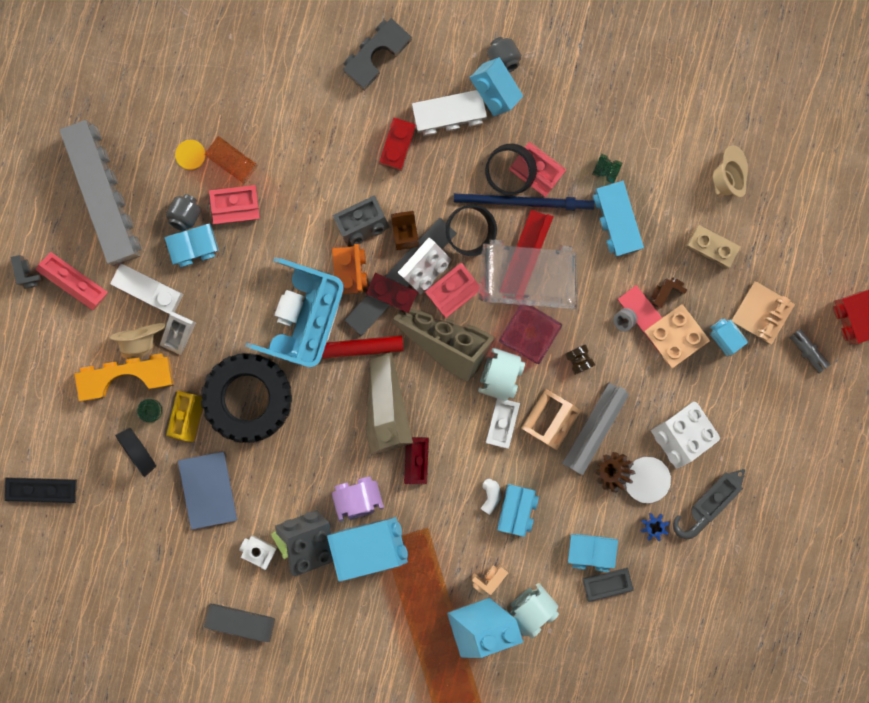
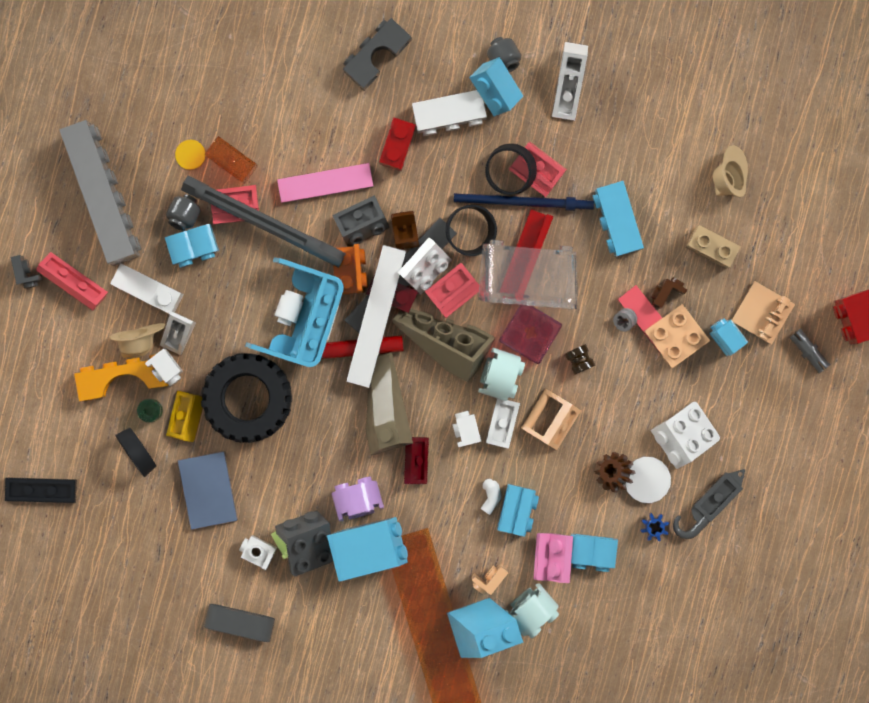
light grey fence [562,382,629,475] -> none
dark grey tile [582,567,634,602] -> none
clear green wheel [592,153,623,184] -> none
none -> white brick [145,349,183,386]
none -> dark grey piece [181,176,346,268]
none -> bright pink tile [277,163,374,203]
none -> white tile [346,245,406,388]
none -> white brick [453,411,481,447]
none -> bright pink bracket [533,533,573,583]
none -> white slope [552,42,588,121]

